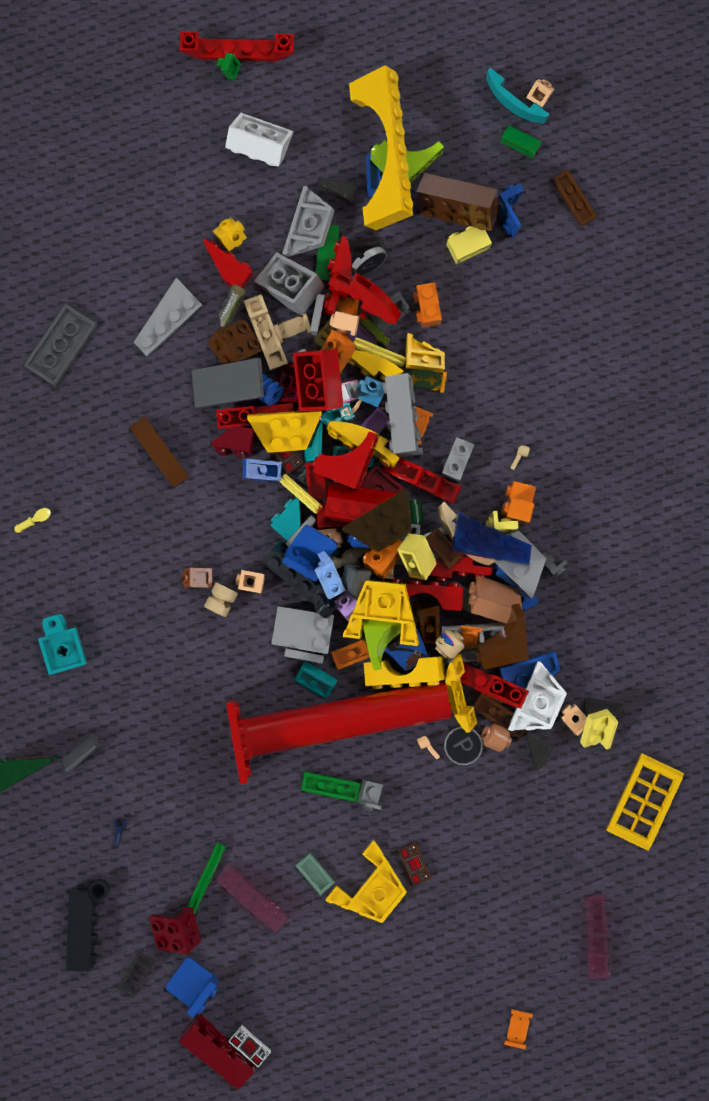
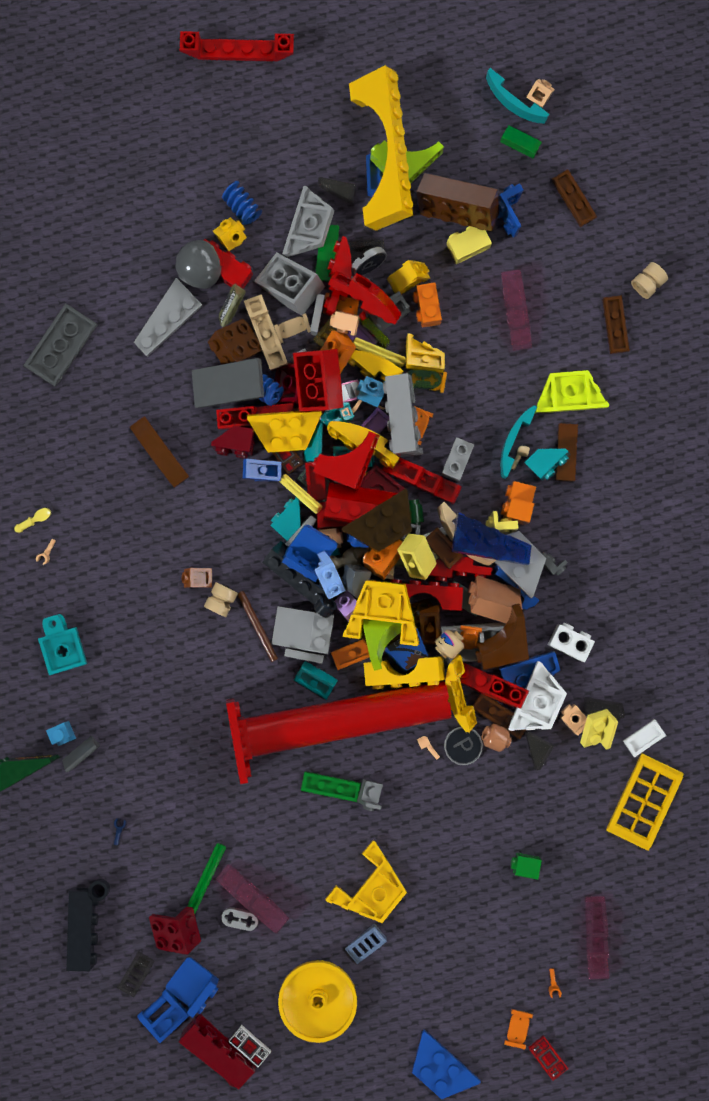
green tile [216,53,241,81] -> none
white slope [225,113,294,166] -> none
light nougat brick [236,570,265,593] -> none
sand green tile [295,853,335,896] -> none
tile [398,841,431,886] -> none
none -> light nougat hand [36,539,56,565]
none -> dark azure brick [46,721,76,746]
none -> blue plate [137,989,189,1043]
none -> dark grey cylinder [175,239,222,289]
none -> blue piece [222,181,262,225]
none -> light grey beam [222,907,258,931]
none -> reddish brown bar [237,591,278,662]
none -> yellow dish [278,960,357,1043]
none -> sand blue slope [345,923,387,964]
none -> yellow pin [387,260,430,294]
none -> blue wing [412,1029,481,1099]
none -> teal slope [500,405,537,479]
none -> clear pink slope [501,269,532,351]
none -> green brick [511,853,542,879]
none -> teal slope [524,449,570,481]
none -> tile [528,1035,568,1080]
none -> neon yellow wing [535,370,609,414]
none -> white brick [547,623,595,662]
none -> orange hand [548,968,562,998]
none -> reddish brown tile [555,423,578,482]
none -> reddish brown tile [602,295,630,354]
none -> white tile [623,719,666,757]
none -> tan wheel [631,262,668,299]

